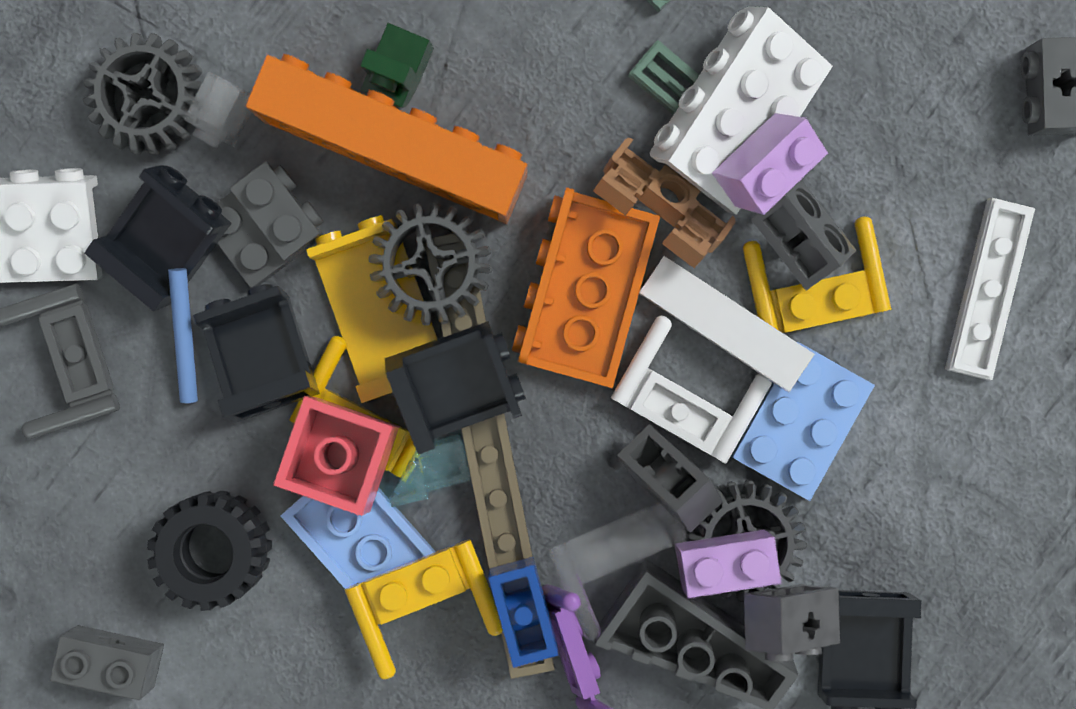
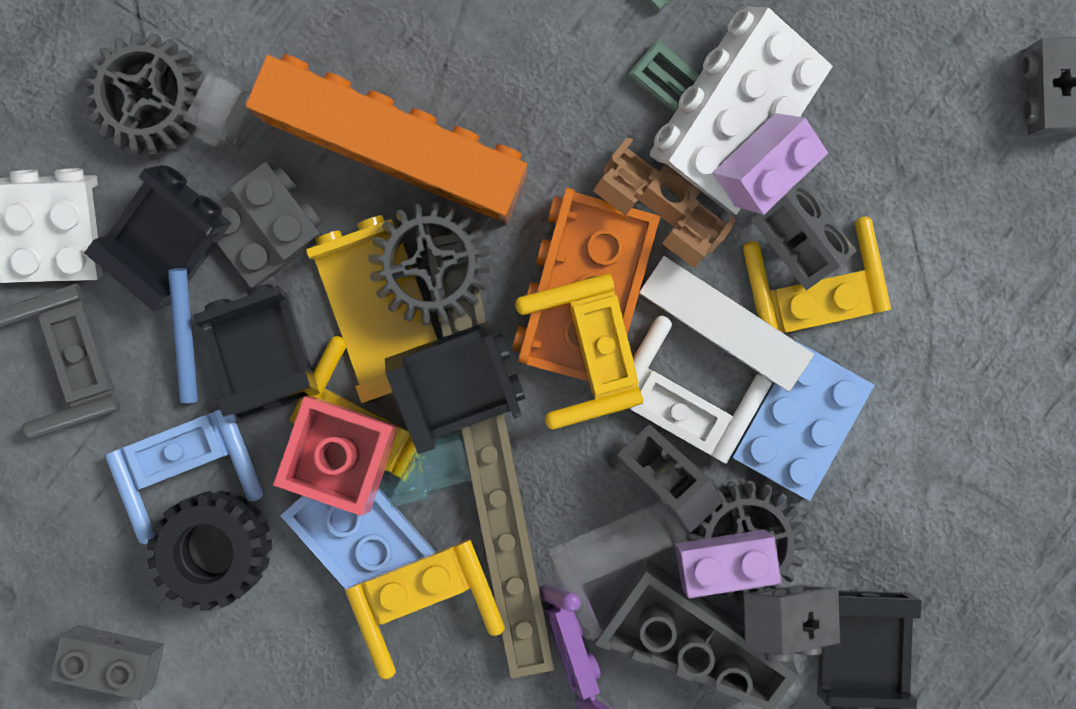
dark green brick [360,23,434,108] -> none
blue brick [488,557,558,668] -> none
white tile [945,198,1035,380] -> none
none -> light blue plate [104,410,264,544]
none -> yellow plate [515,273,643,430]

